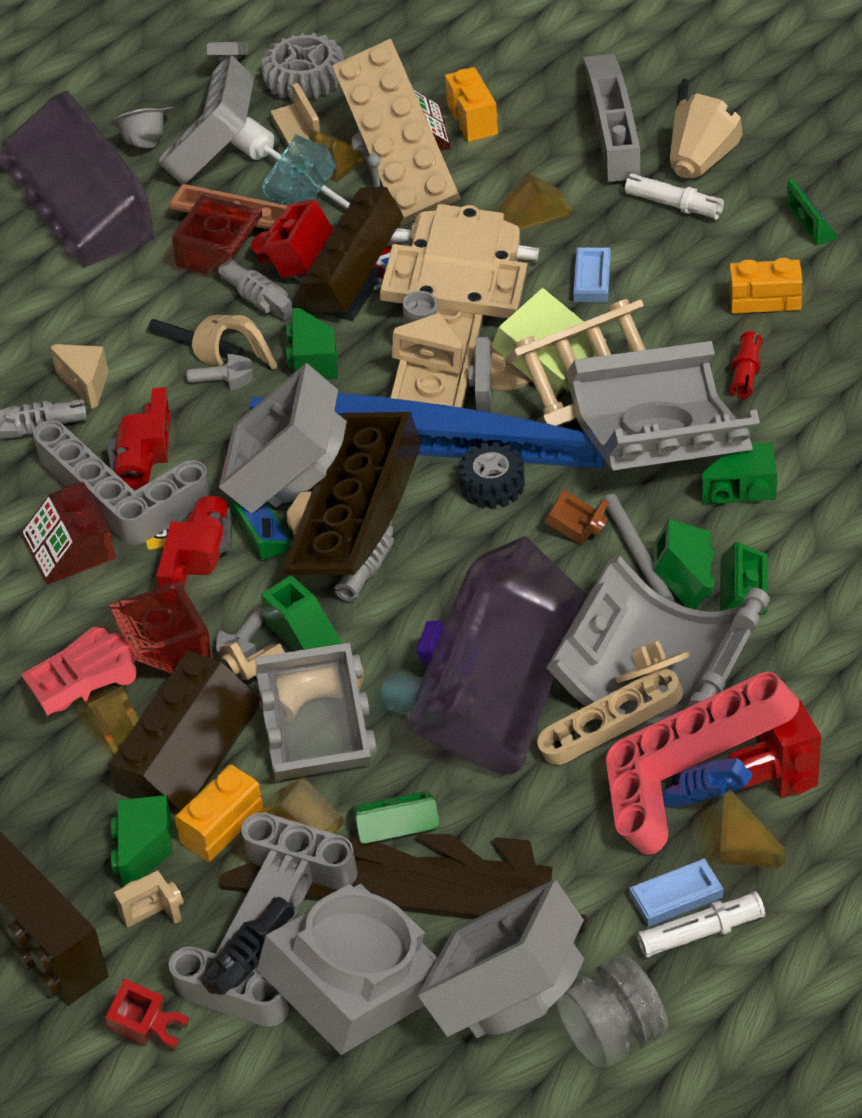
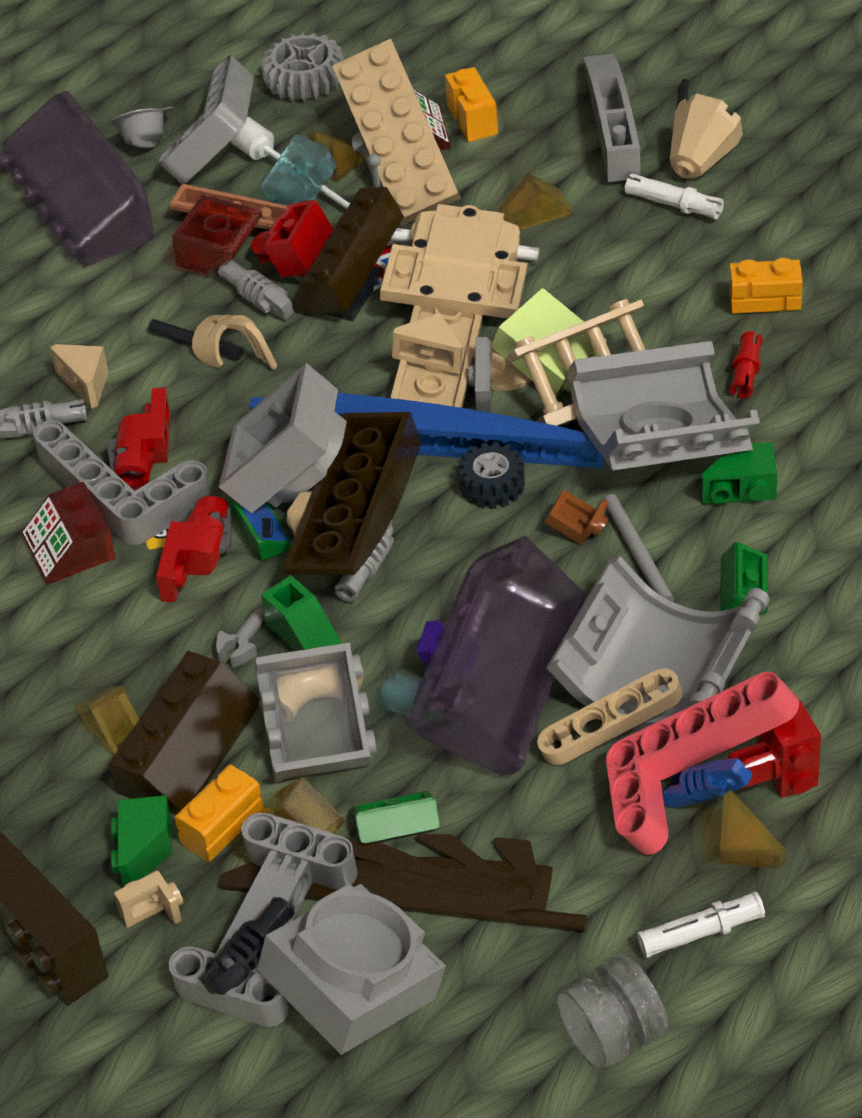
coral plate [21,626,137,716] -> none
red brick [105,978,189,1050] -> none
clear red slope [108,581,211,673] -> none
light grey bar [186,354,253,391] -> none
light grey plate [207,42,249,61] -> none
tan bracket [220,642,285,680] -> none
tan panel [270,83,322,157] -> none
green slope [286,308,338,379] -> none
light grey wheel [402,291,438,325] -> none
light grey container [418,879,584,1038] -> none
light blue tile [574,247,611,302] -> none
tan piece [614,641,691,683] -> none
light blue tile [629,858,723,927] -> none
green slope [654,519,715,610] -> none
green slope [786,178,838,245] -> none

